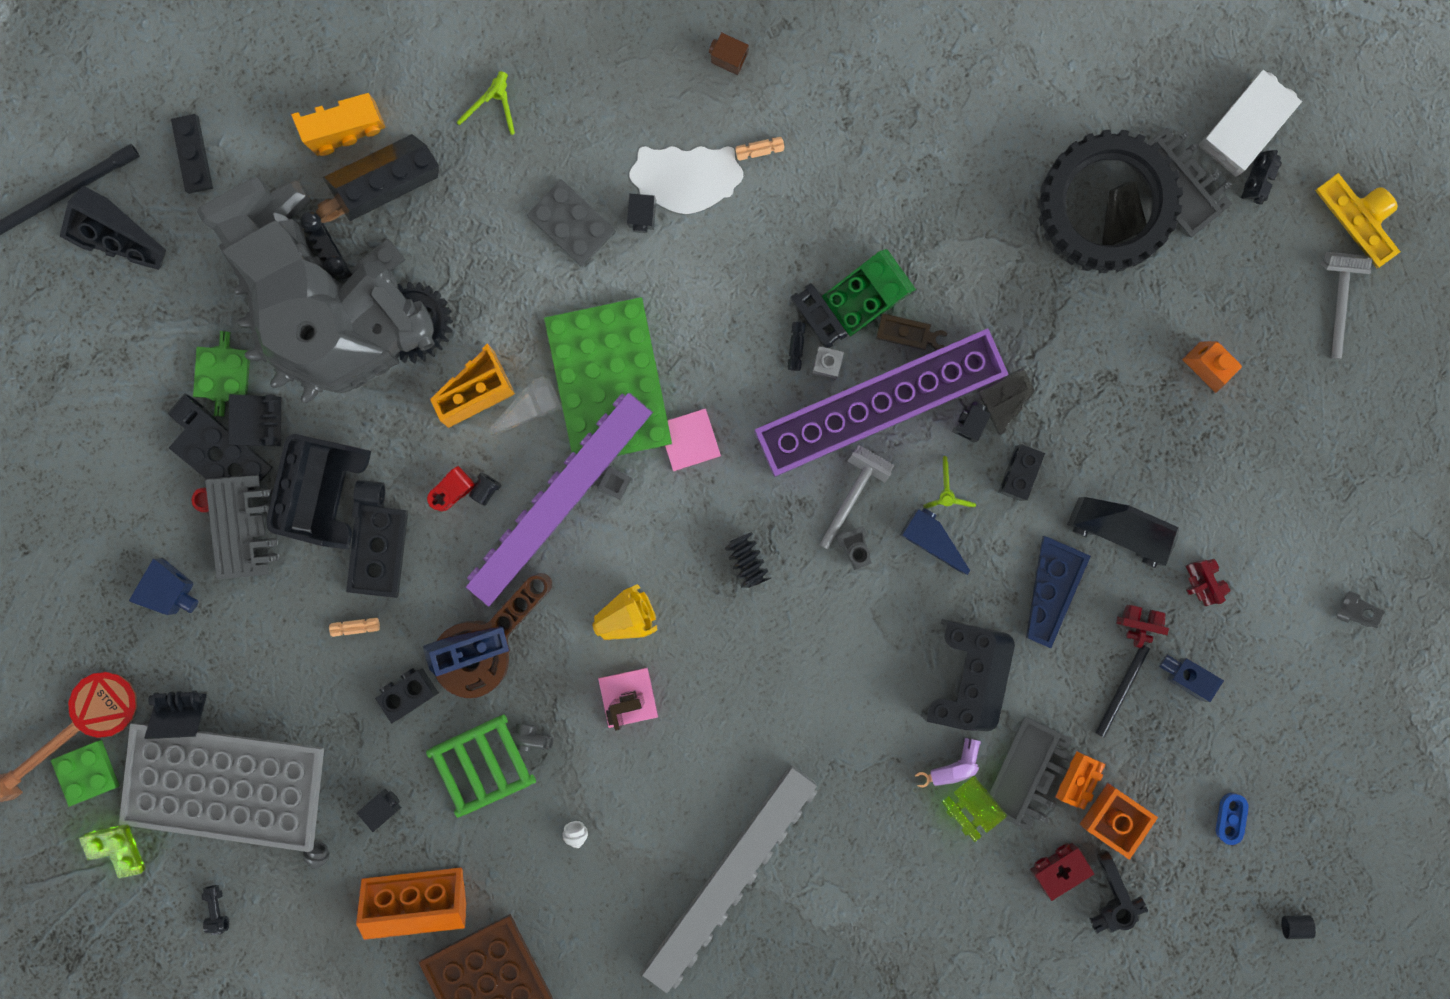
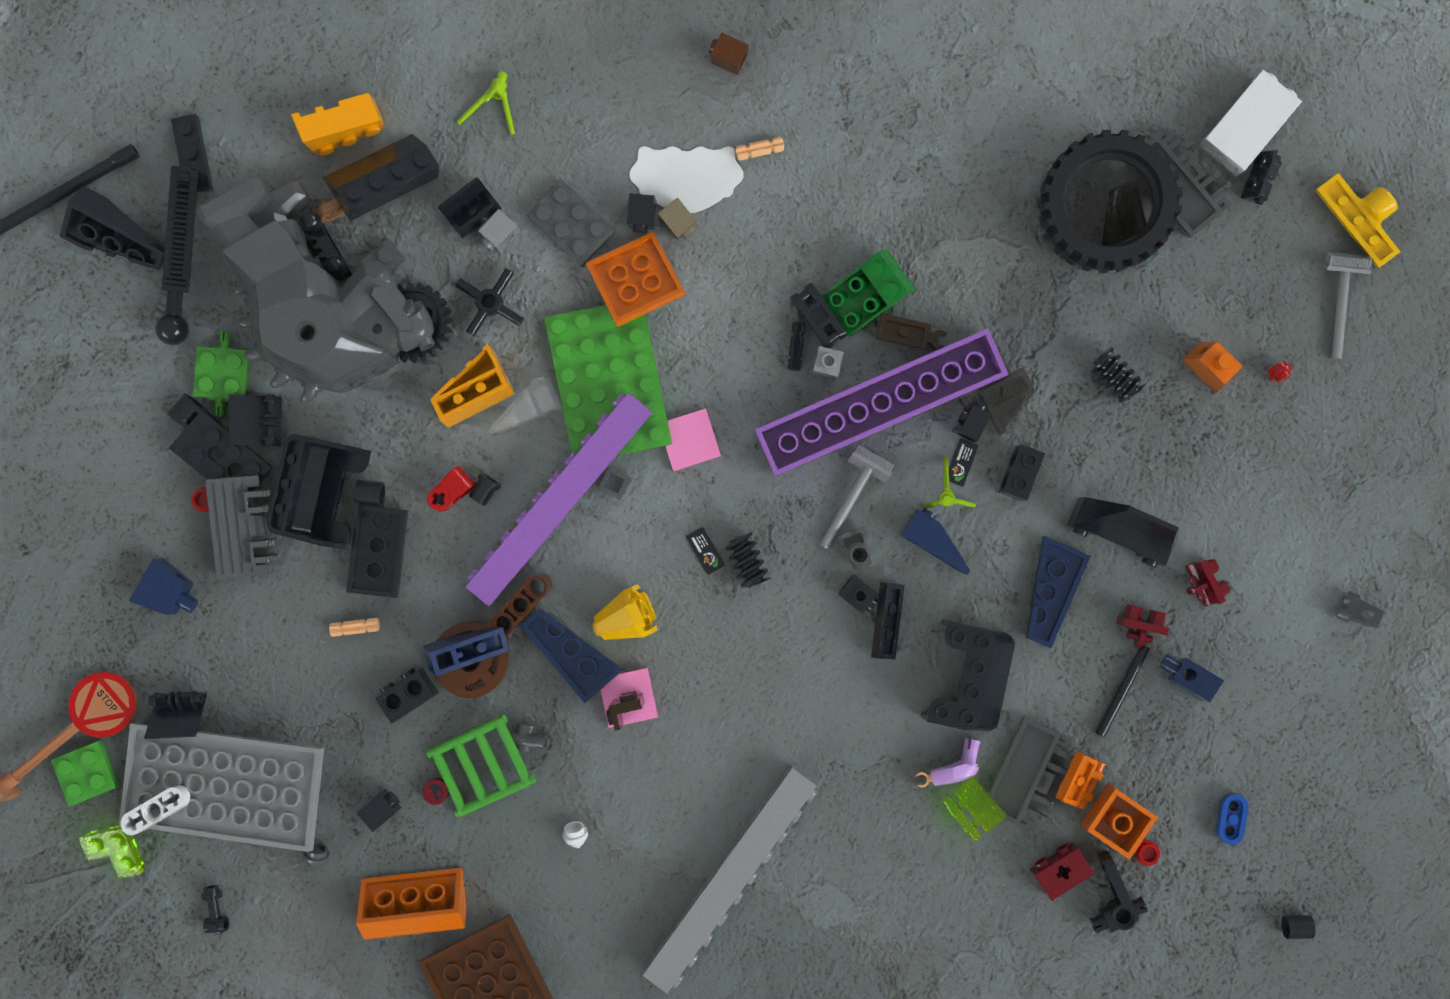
none -> white beam [121,785,190,835]
none -> black gear [155,162,199,345]
none -> dark red tile [422,778,449,805]
none -> black bracket [438,177,502,239]
none -> black bar [455,268,524,337]
none -> light grey brick [479,209,520,253]
none -> dark blue wing [520,609,624,703]
none -> orange plate [586,232,685,327]
none -> dark tan brick [658,197,697,240]
none -> black sticker [686,527,724,575]
none -> black brick [837,574,878,614]
none -> black plate [871,582,905,660]
none -> black sticker [949,439,978,486]
none -> black piece [1091,347,1146,403]
none -> red plate [1134,840,1160,866]
none -> red plate [1267,361,1293,383]

